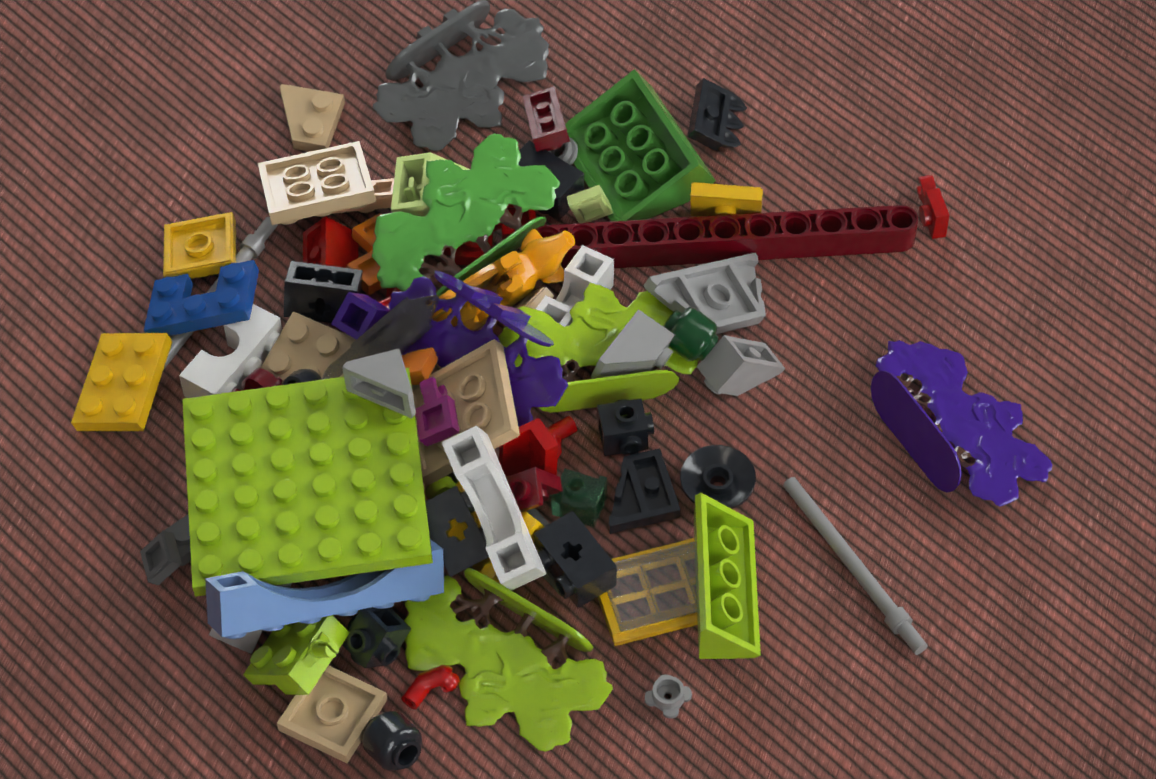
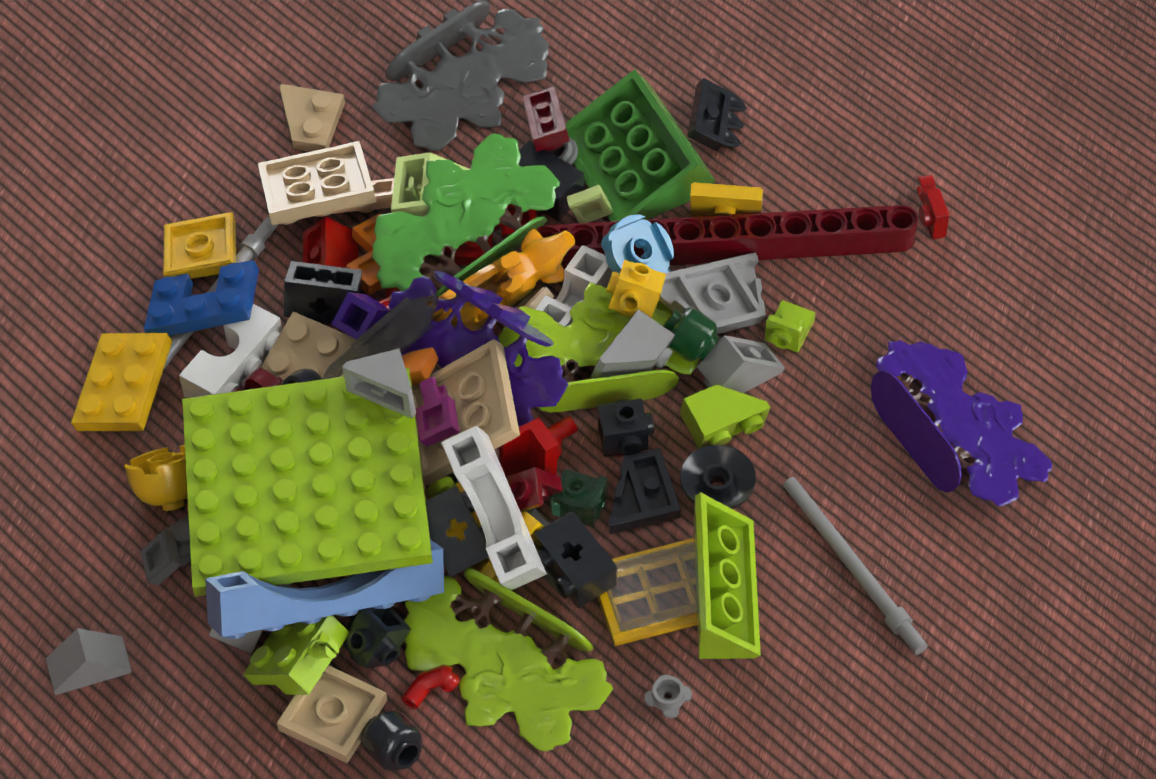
none -> light grey slope [46,628,132,695]
none -> yellow cylinder [124,445,188,511]
none -> plate [601,215,674,273]
none -> yellow brick [606,260,666,318]
none -> lime slope [680,384,770,449]
none -> lime bracket [765,300,816,352]

